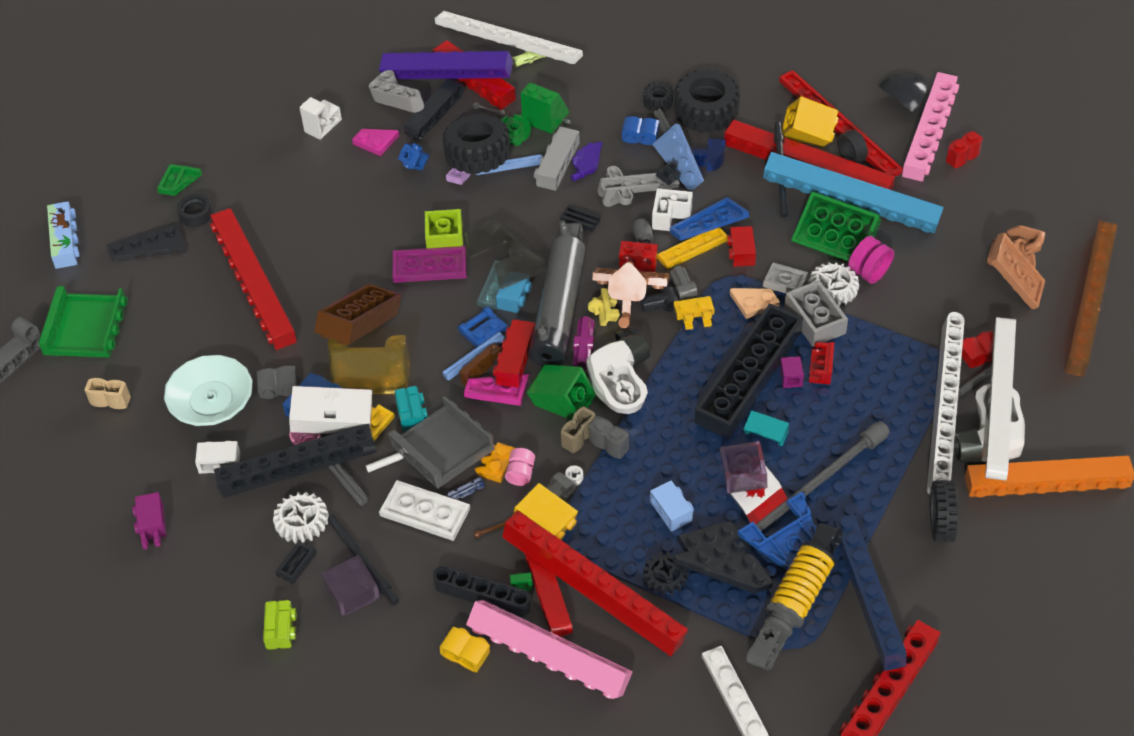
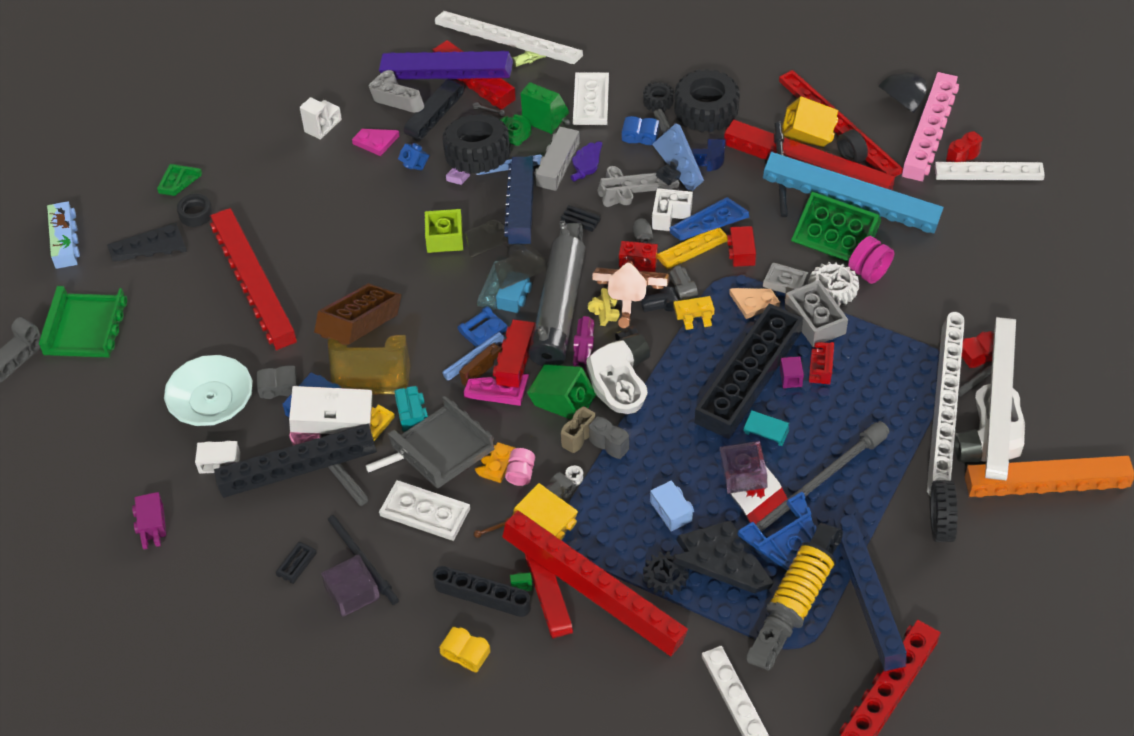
tan brick [85,378,131,409] -> none
lime brick [263,600,297,649] -> none
white gear [273,492,329,544] -> none
magenta plate [393,246,467,283] -> none
dark blue axle [447,477,485,500] -> none
bright pink brick [466,600,633,699] -> none
nougat plate [987,225,1046,309] -> none
clear orange brick [1065,221,1117,377] -> none
none -> dark blue brick [504,156,534,244]
none -> white plate [573,73,609,125]
none -> white plate [935,162,1045,180]

